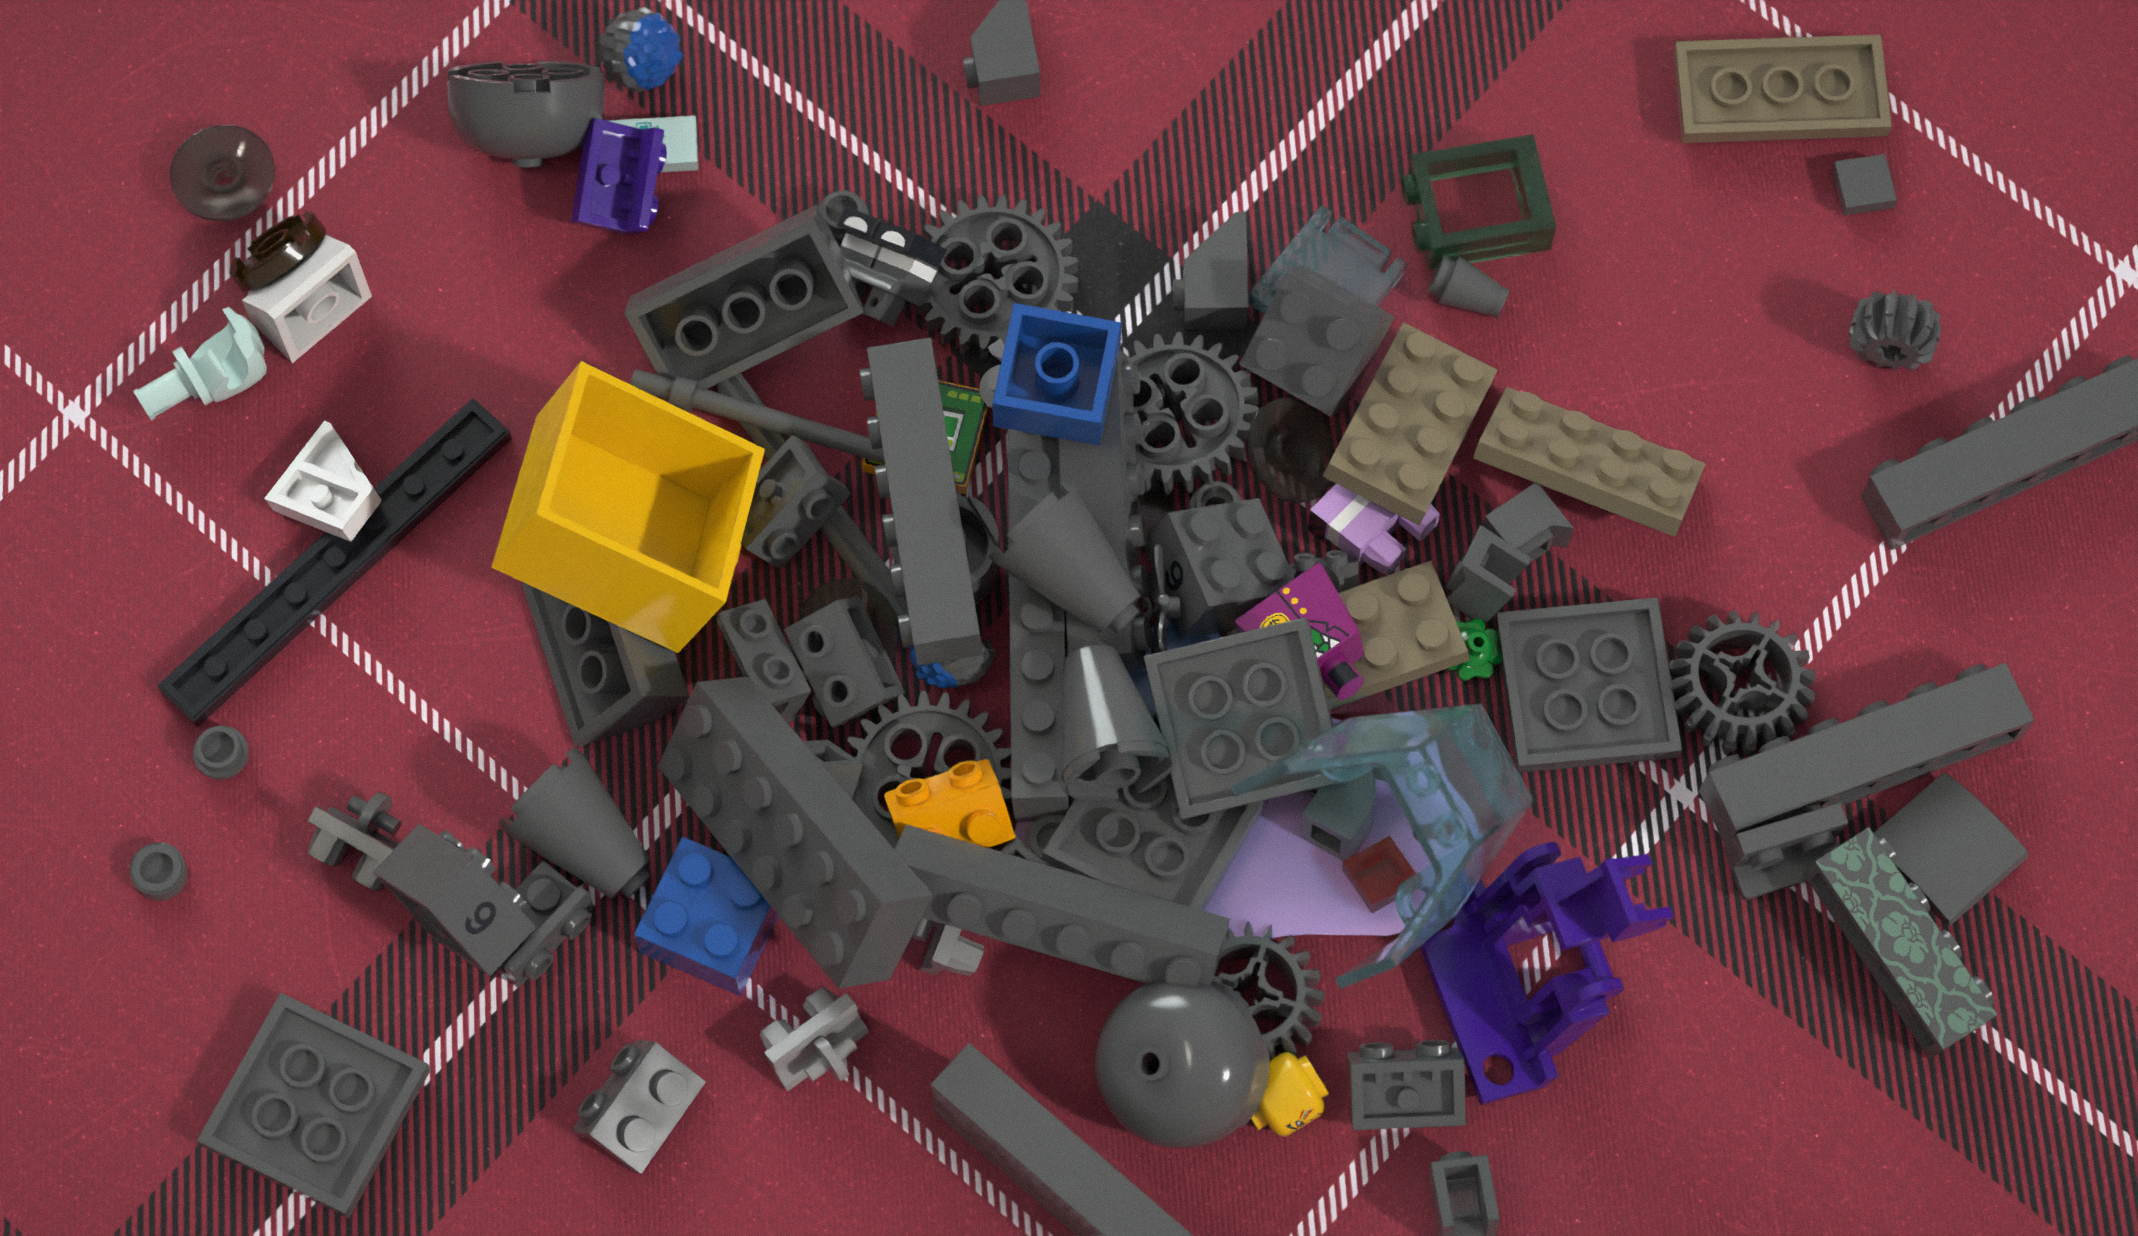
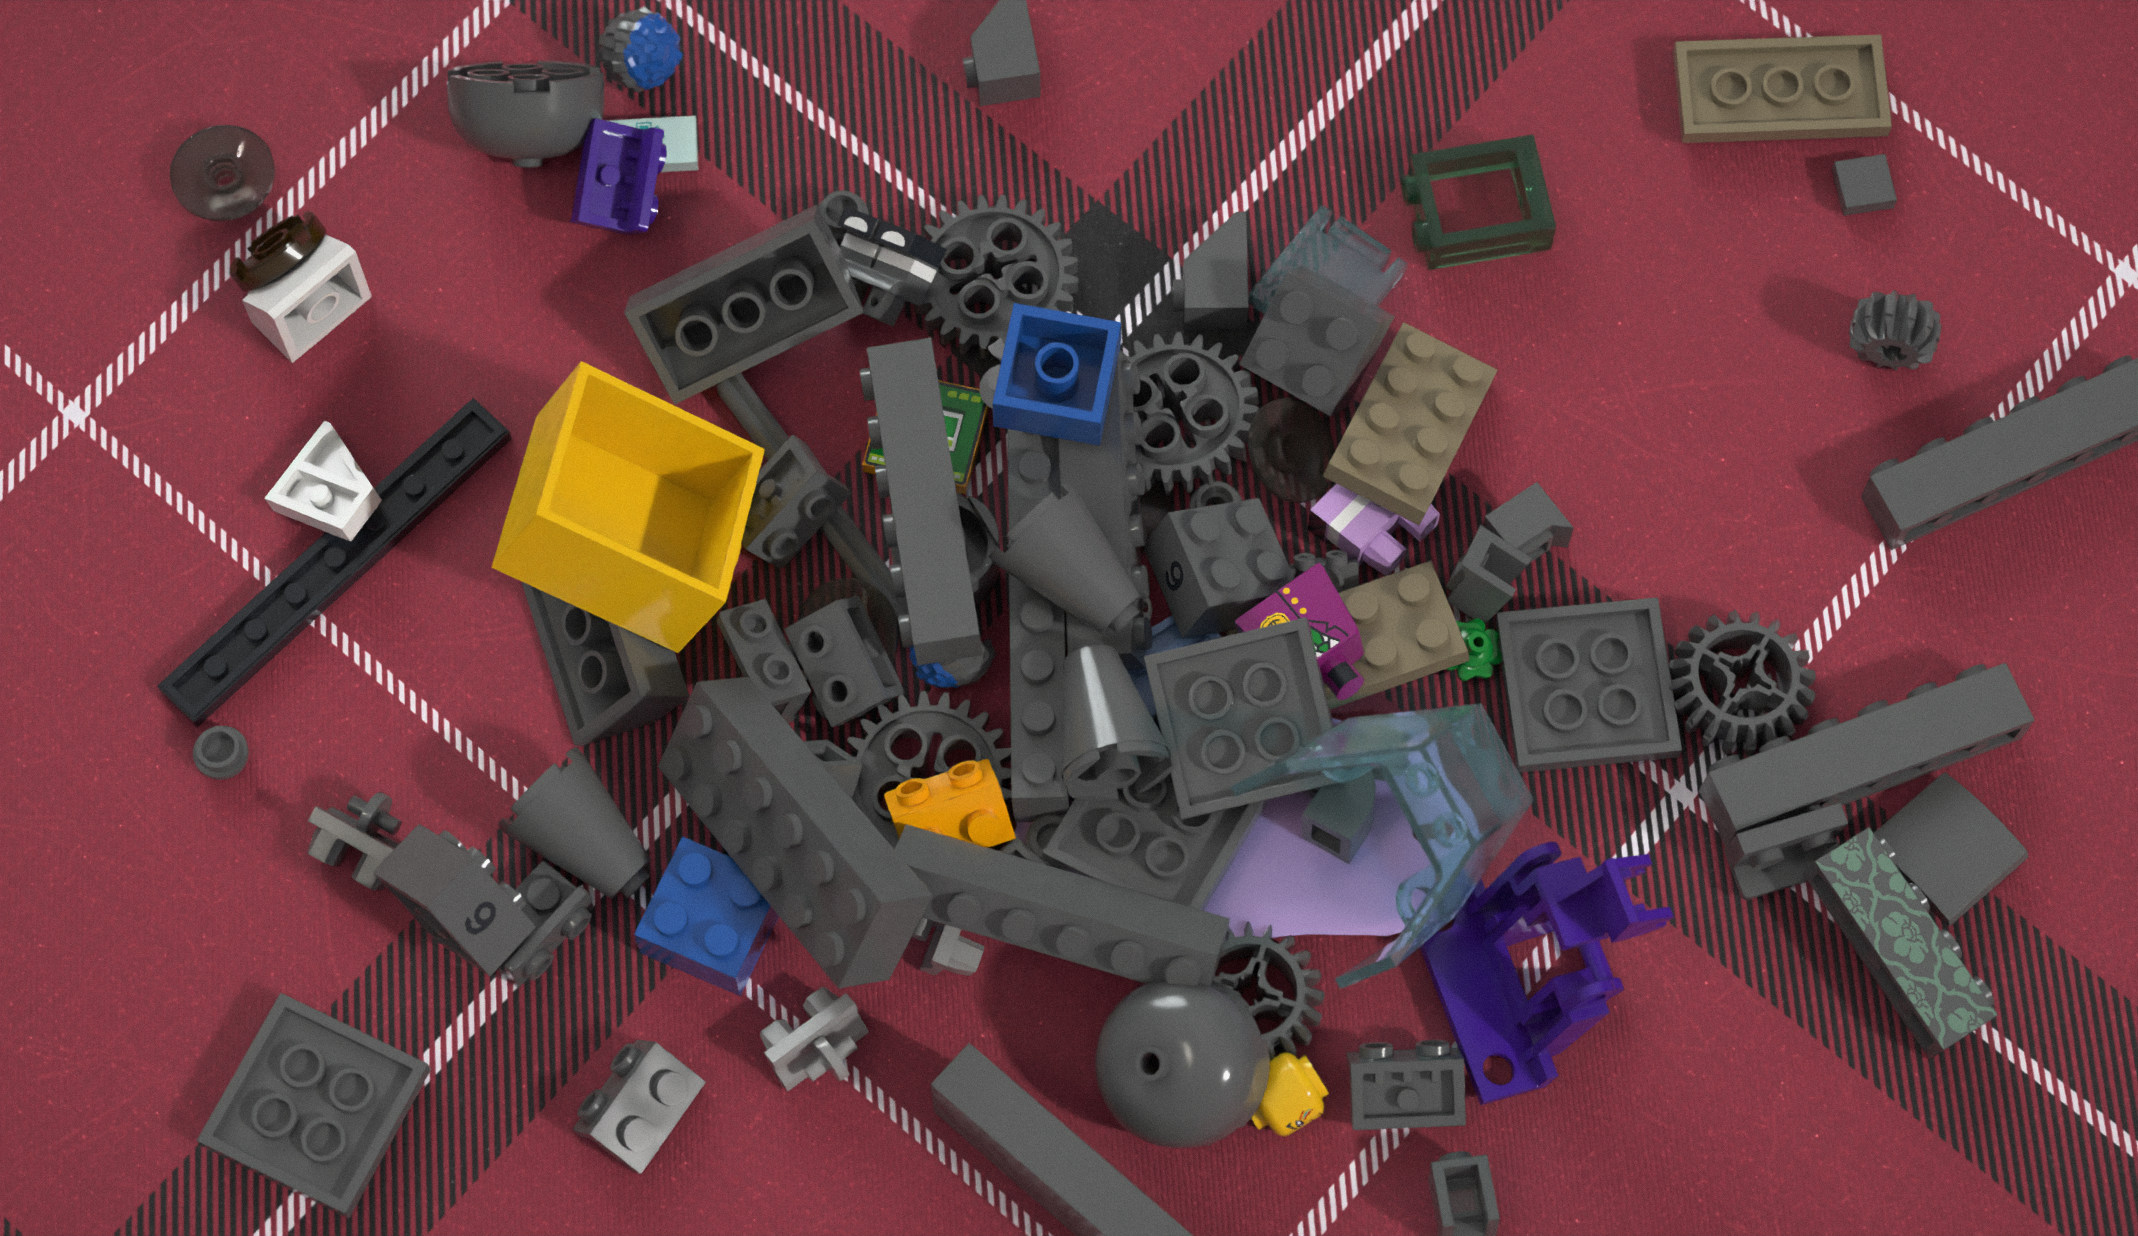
dark grey tile [130,842,189,901] -> none
light aqua piece [133,307,267,421] -> none
dark grey bar [630,369,885,464] -> none
dark grey piece [1149,544,1180,654] -> none
clear red tile [1342,836,1420,913] -> none
dark grey cone [1427,255,1509,318] -> none
dark tan plate [1473,387,1706,537] -> none

